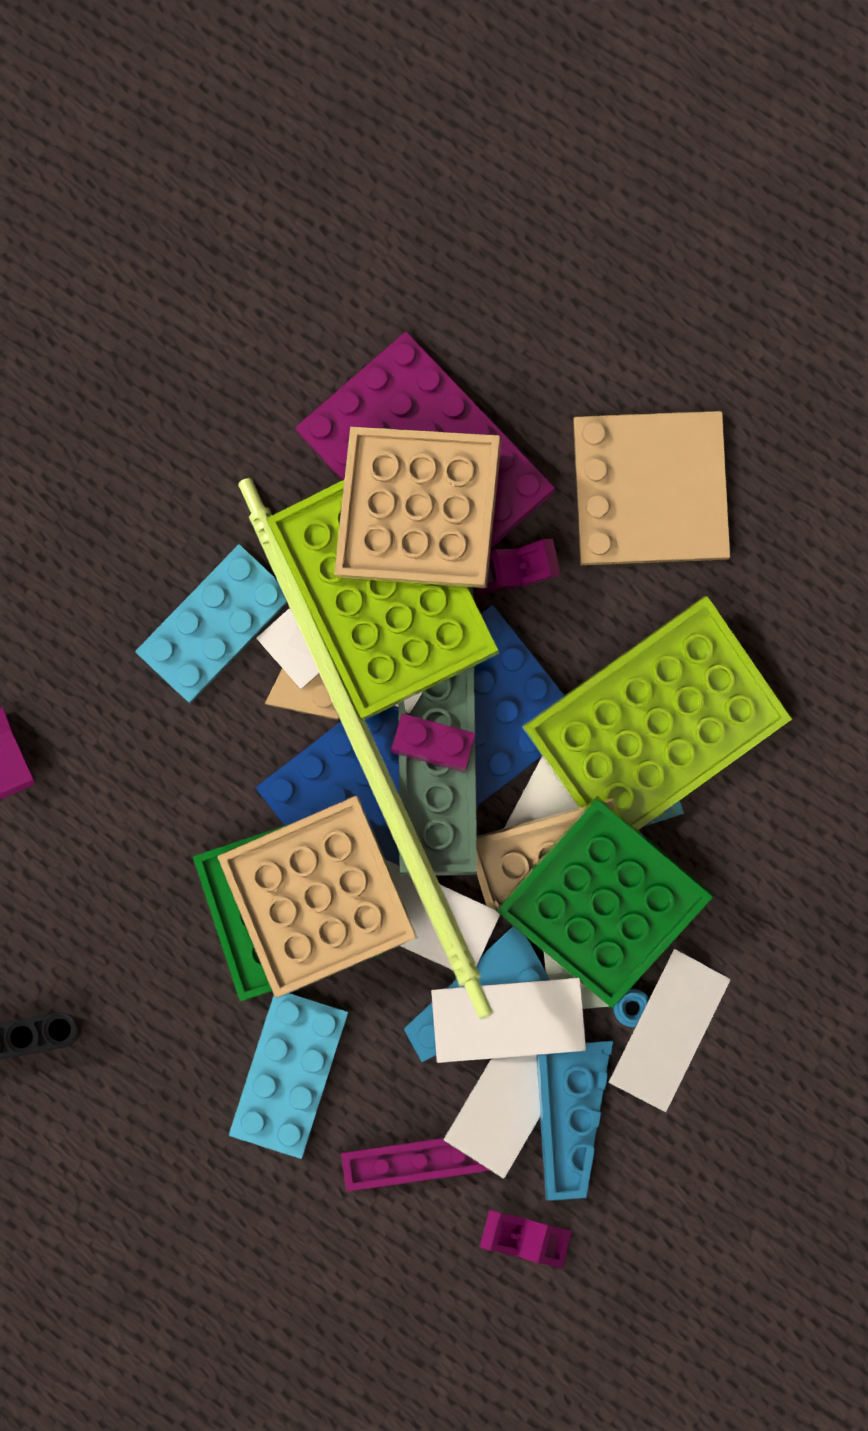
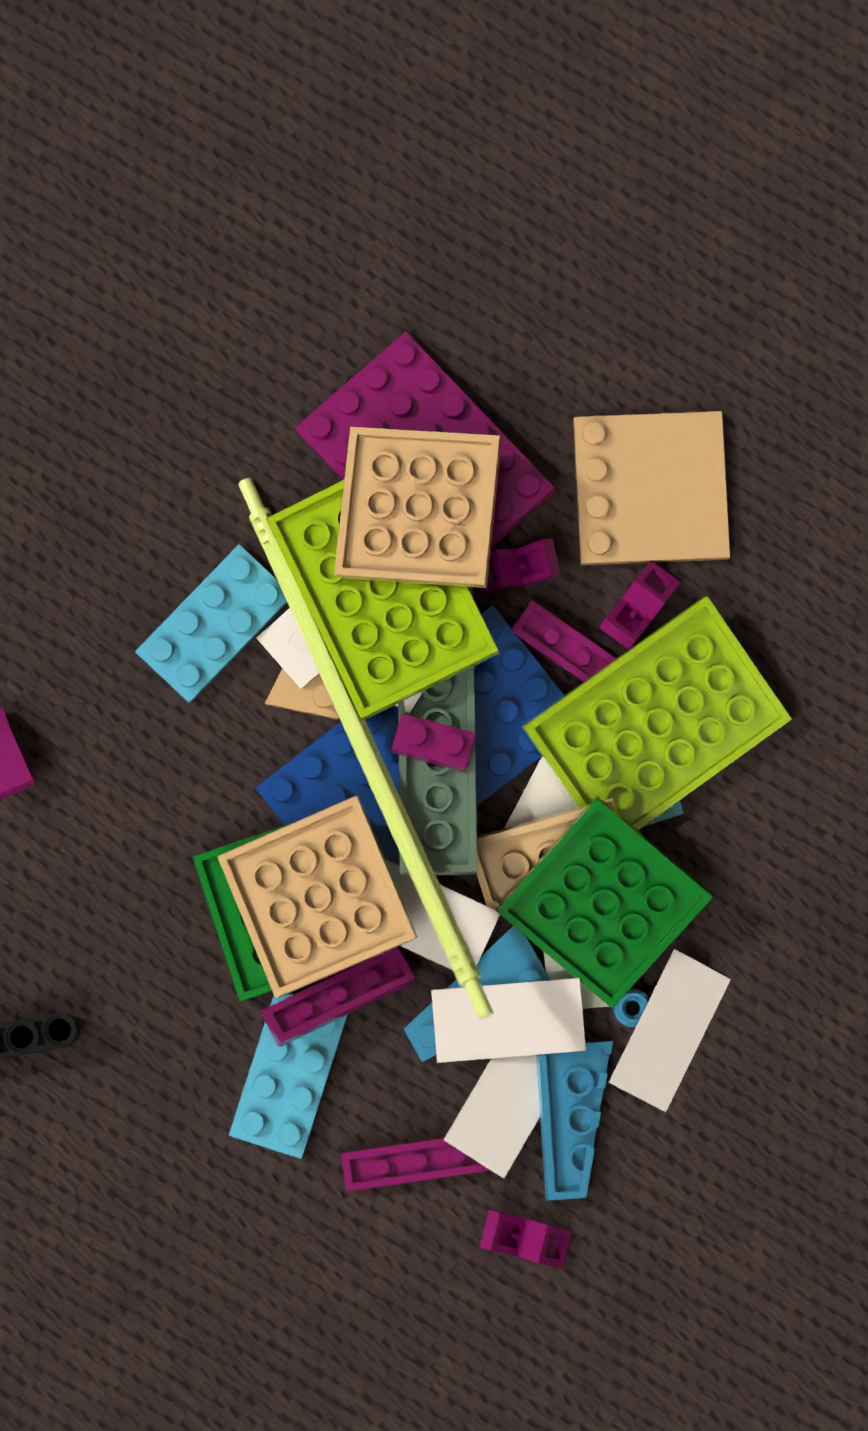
none -> magenta plate [261,947,415,1047]
none -> magenta plate [511,600,616,682]
none -> magenta slope [599,561,681,650]

